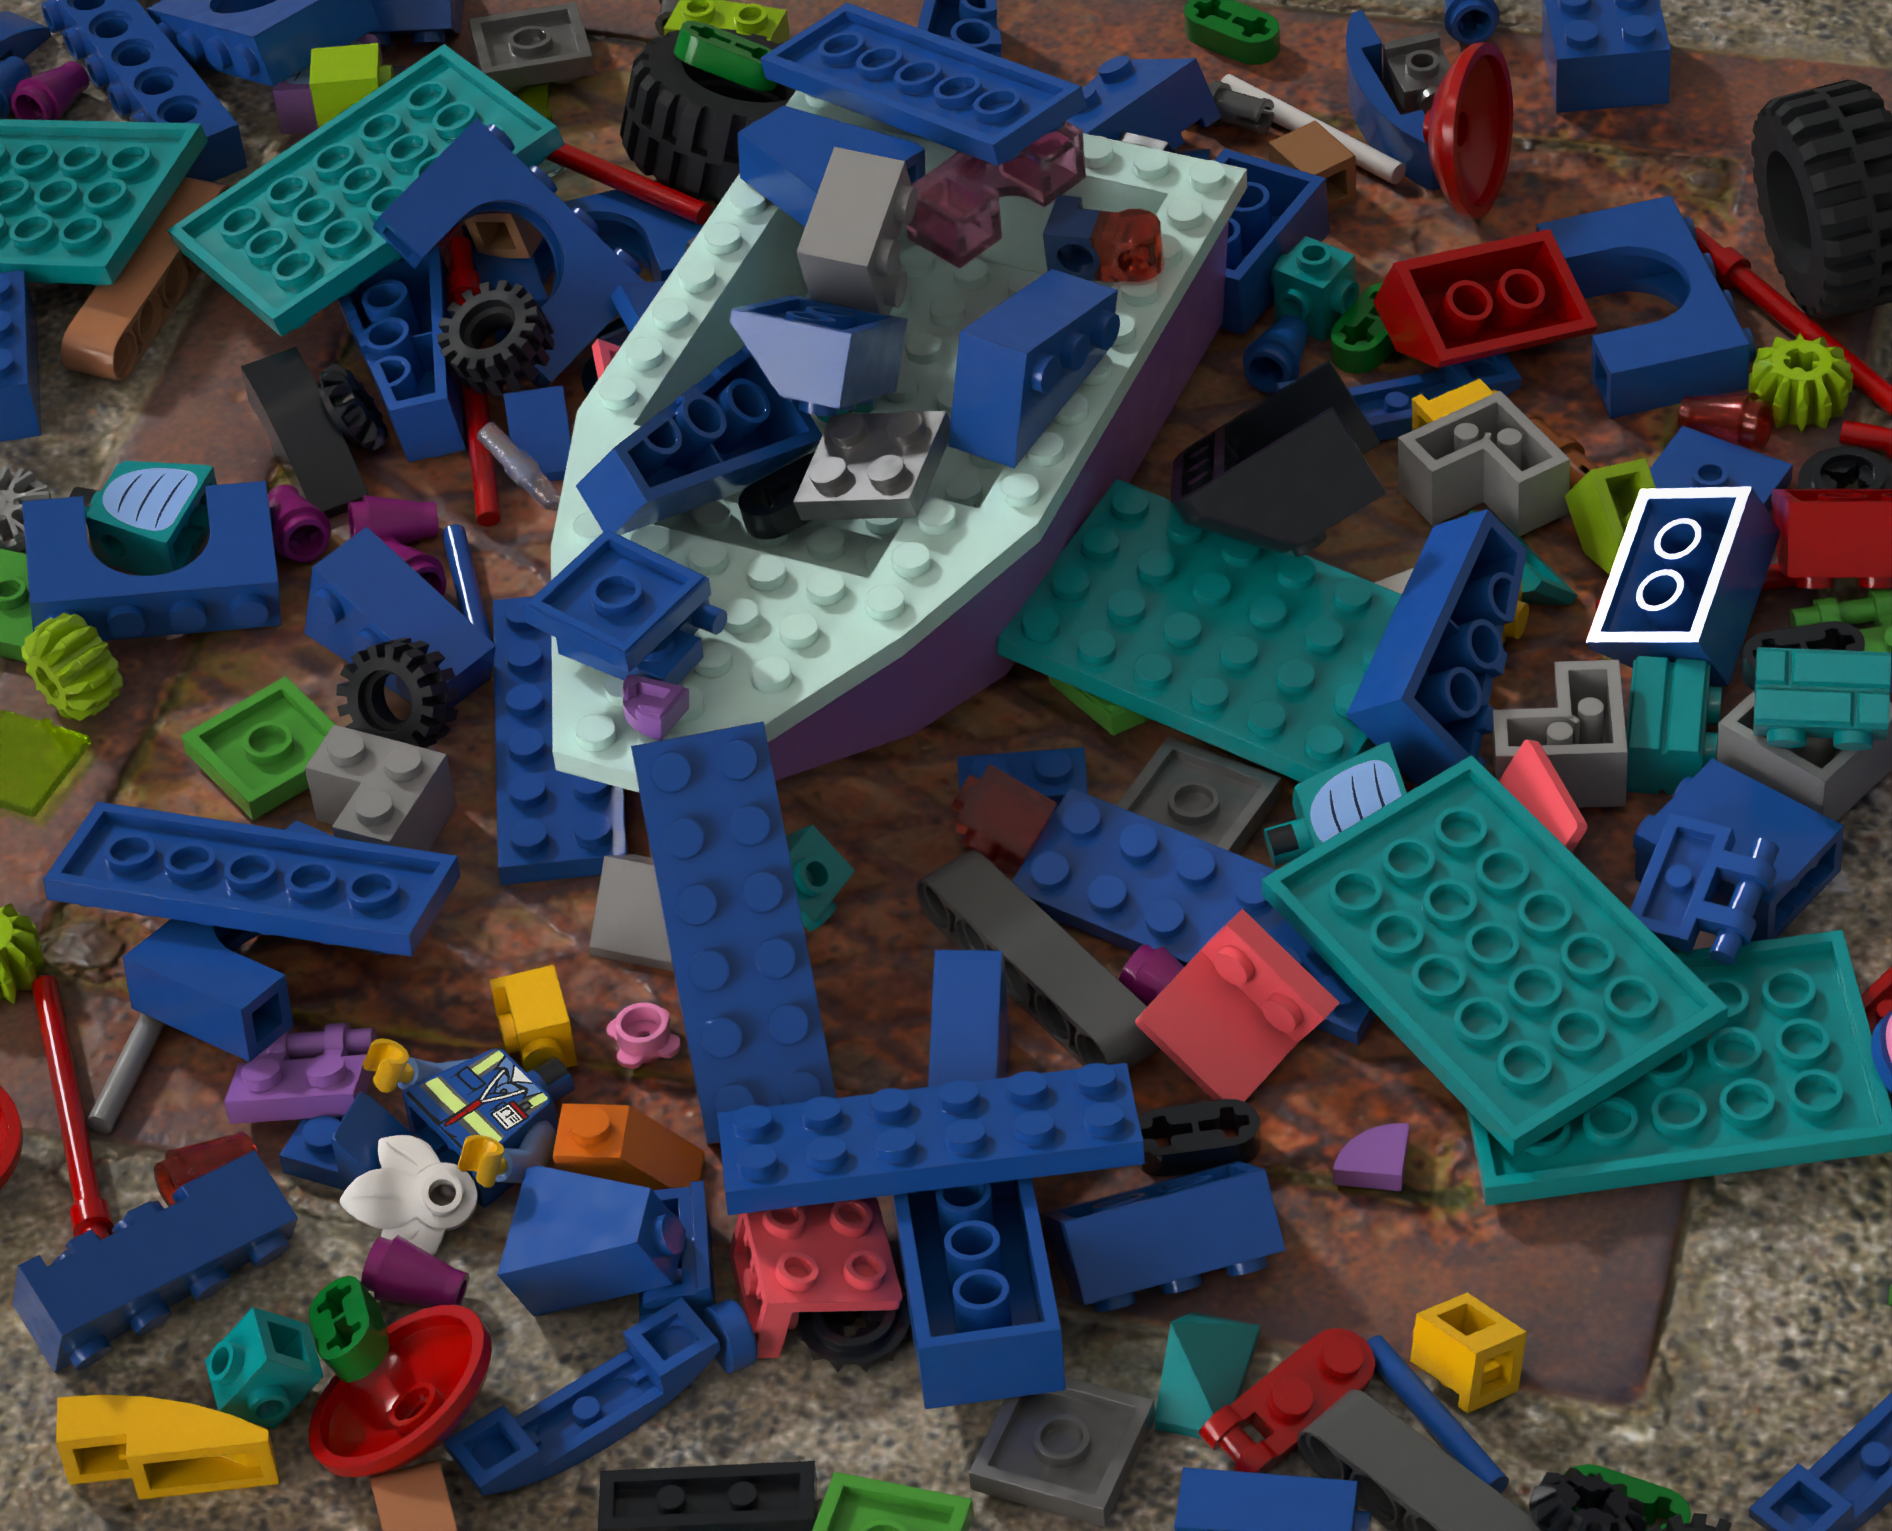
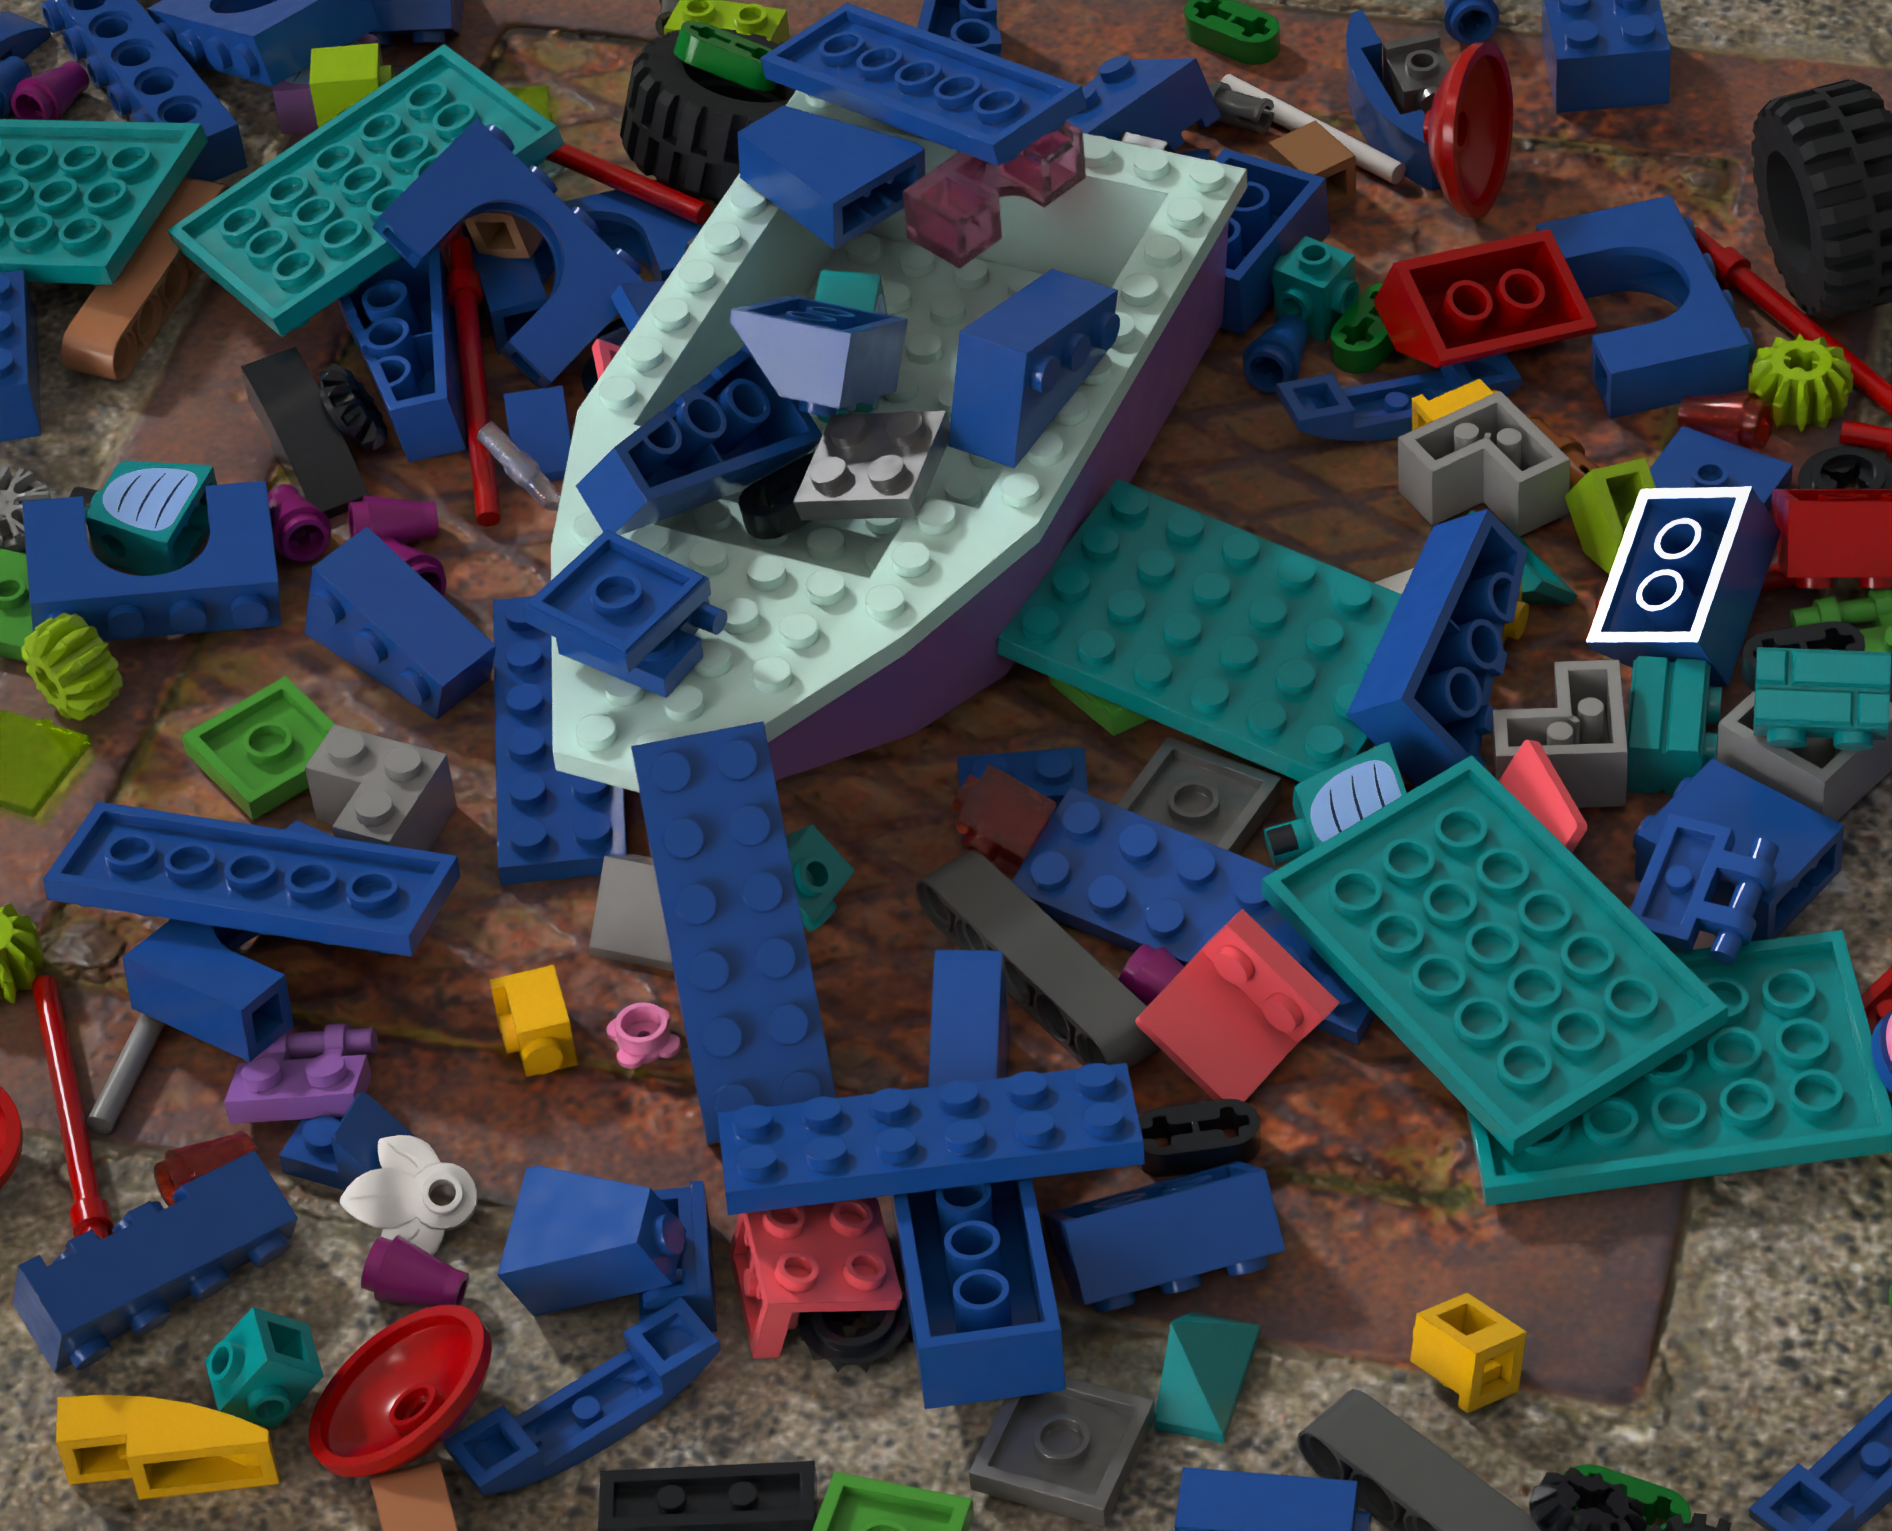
green beam [309,1276,389,1383] -> none
black tyre [336,638,460,748] -> none
torso [362,1038,575,1208] -> none
black tyre [437,280,555,396] -> none
blue bar [442,524,492,641] -> none
flat silver plate [468,2,595,92] -> none
orange slope [553,1103,705,1190] -> none
medium lavender tile [622,674,689,741] -> none
blue tile [703,1299,757,1374] -> none
light grey brick [796,147,918,315] -> none
leg [1043,195,1165,283] -> none
black windscreen [1170,360,1386,557] -> none
red plate [1198,1328,1375,1474] -> none
medium lavender tile [1333,1123,1410,1191] -> none
blue bar [1366,1335,1509,1493] -> none

